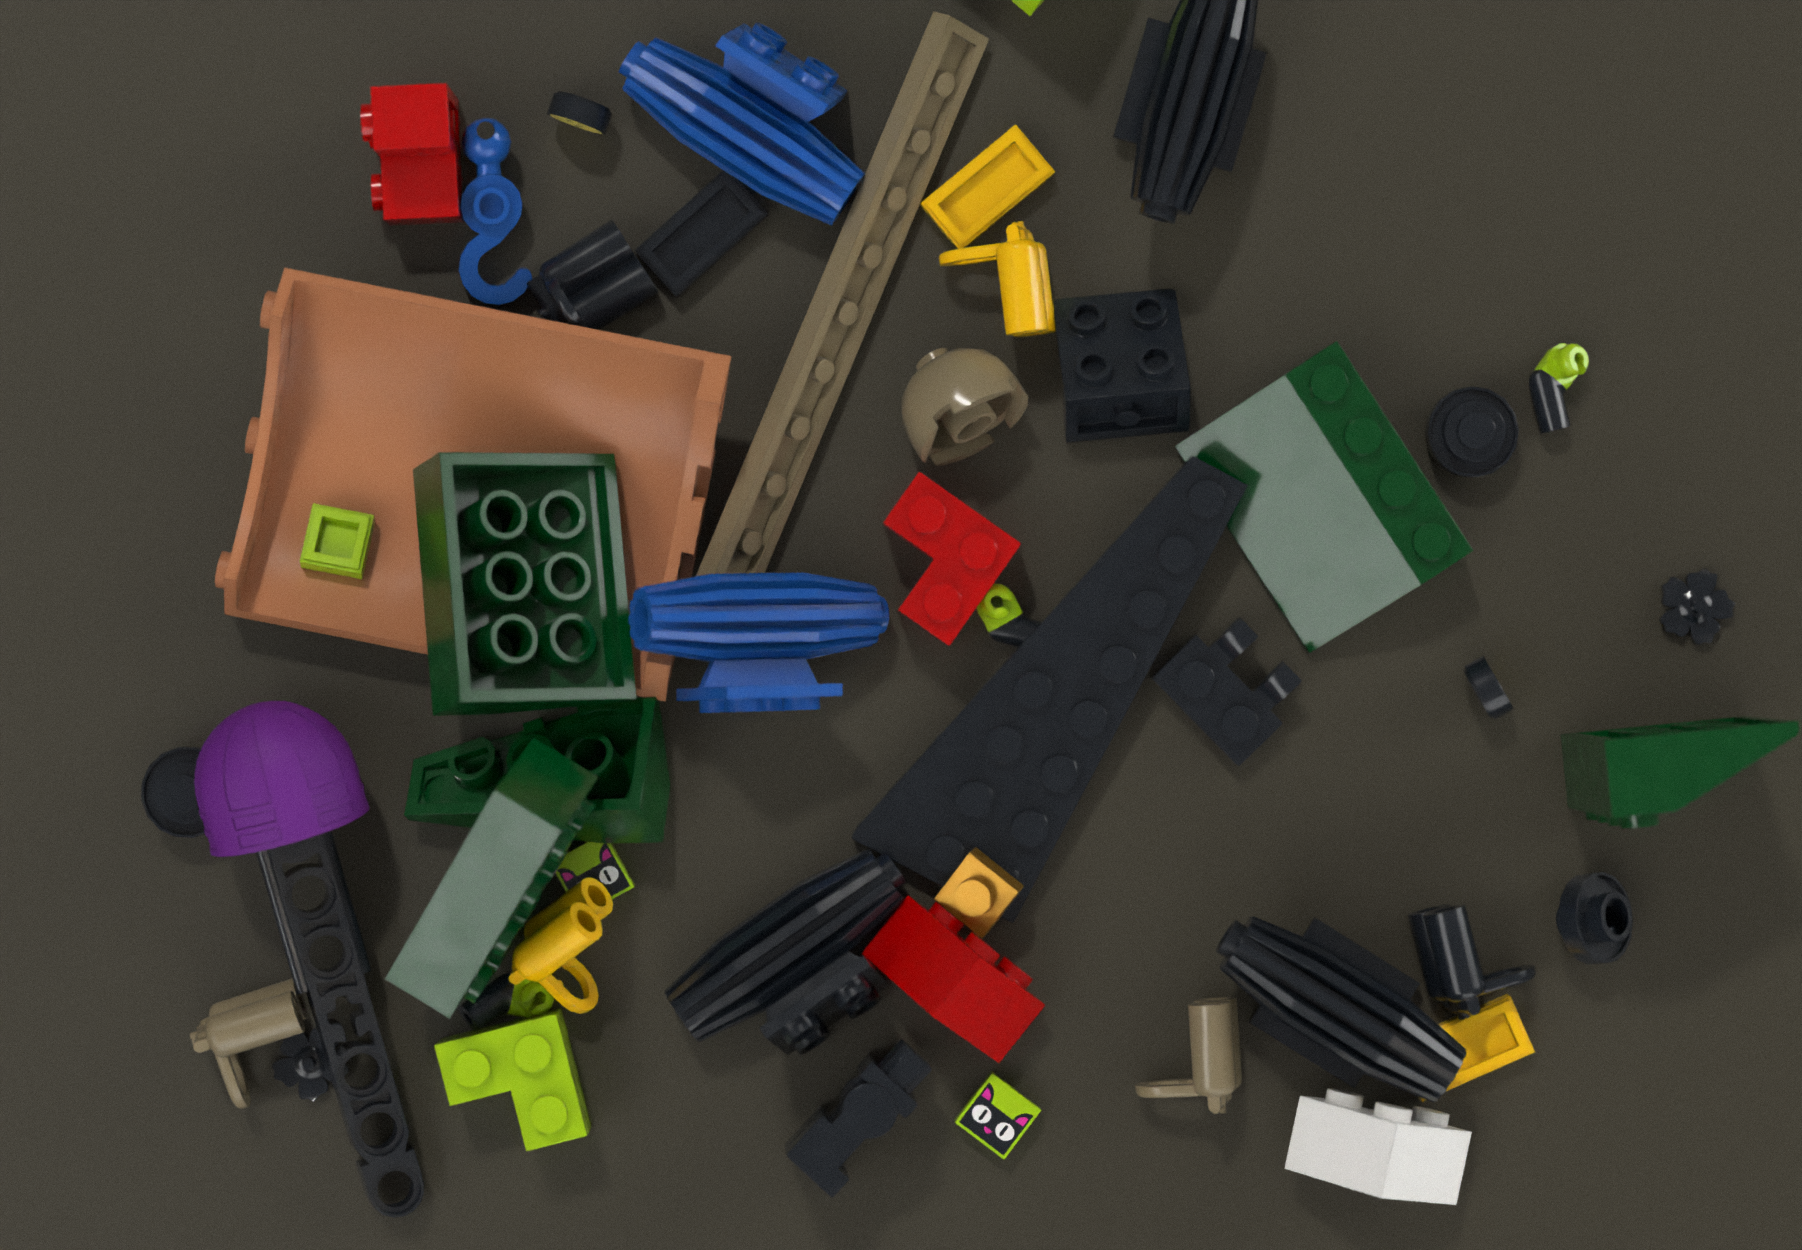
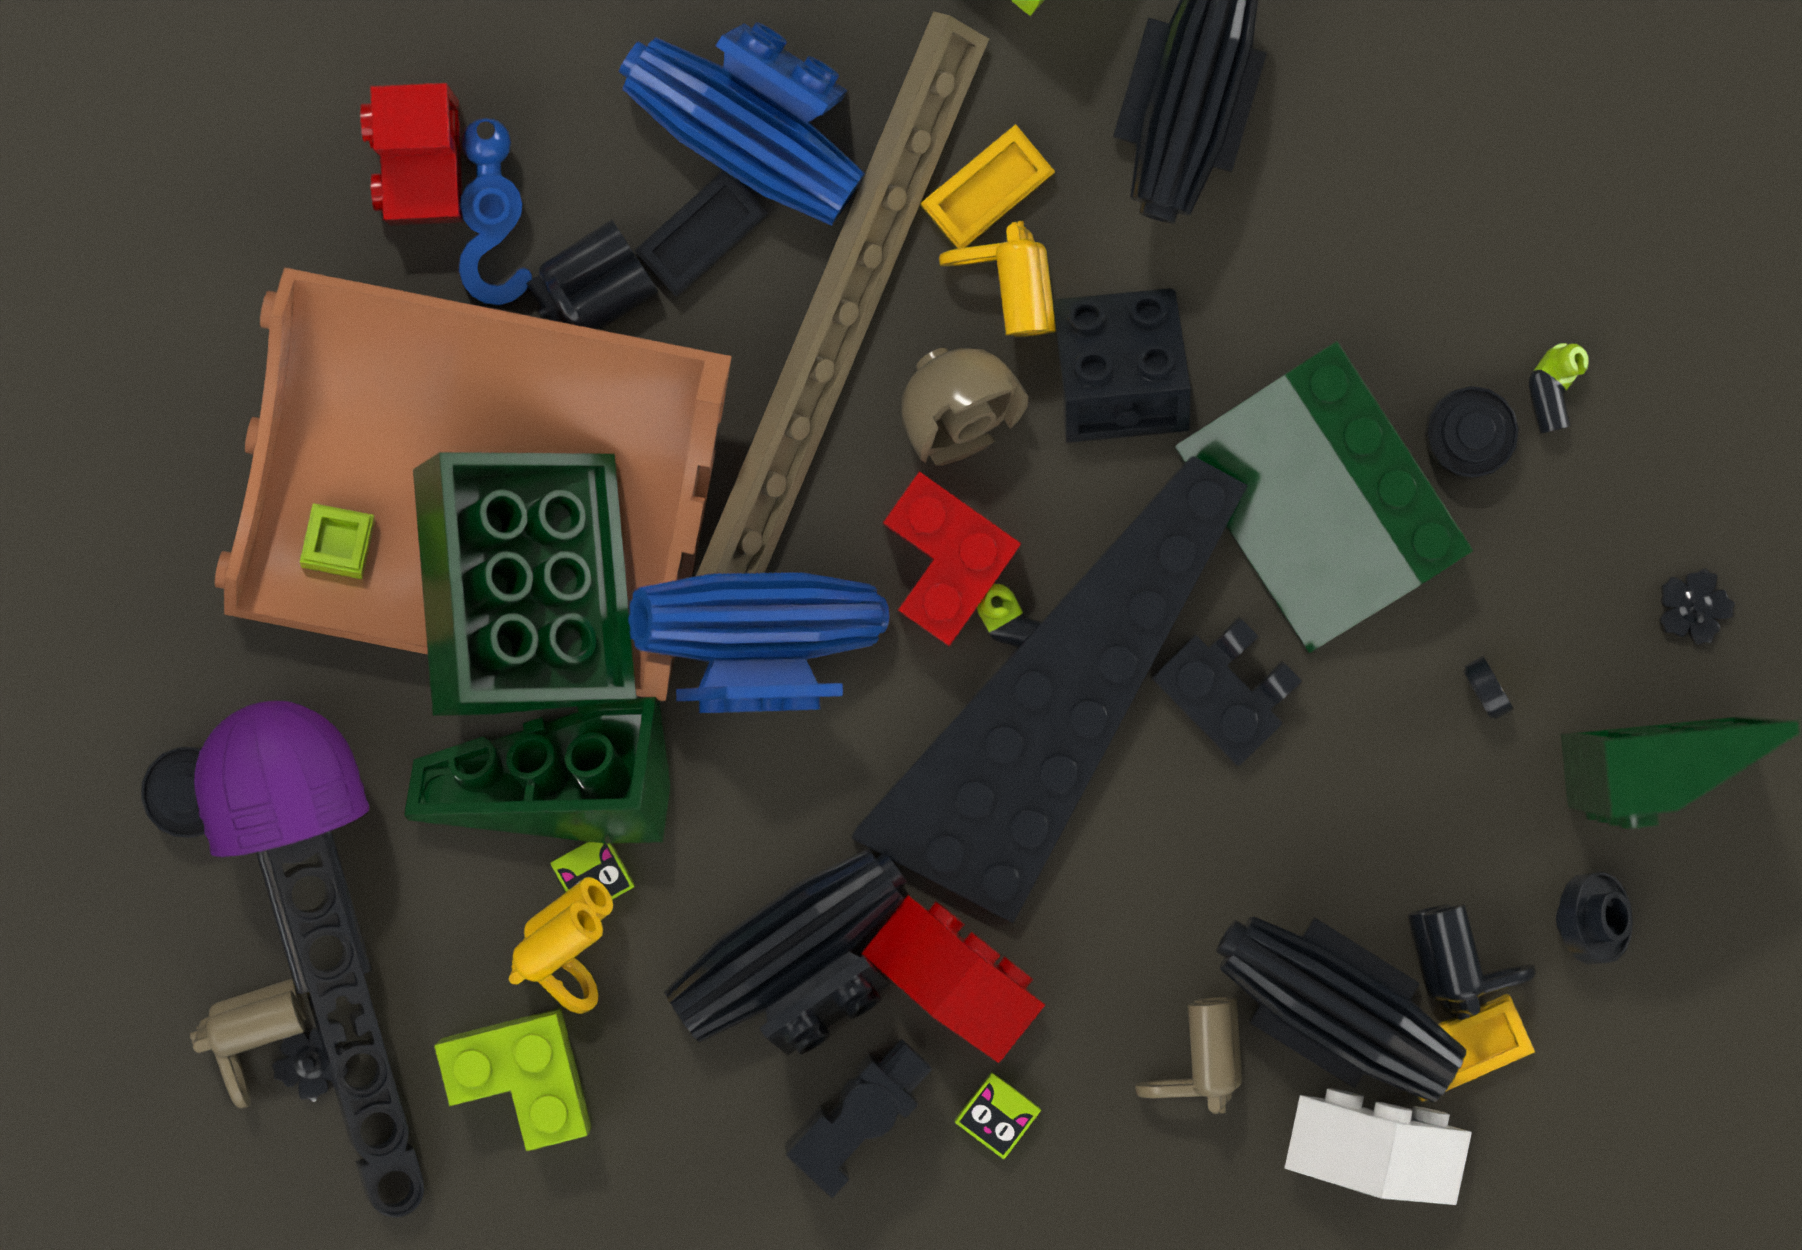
brick [385,738,598,1019] -> none
arm [458,973,554,1031] -> none
black tile [547,91,612,135] -> none
pearl gold plate [934,847,1024,938] -> none

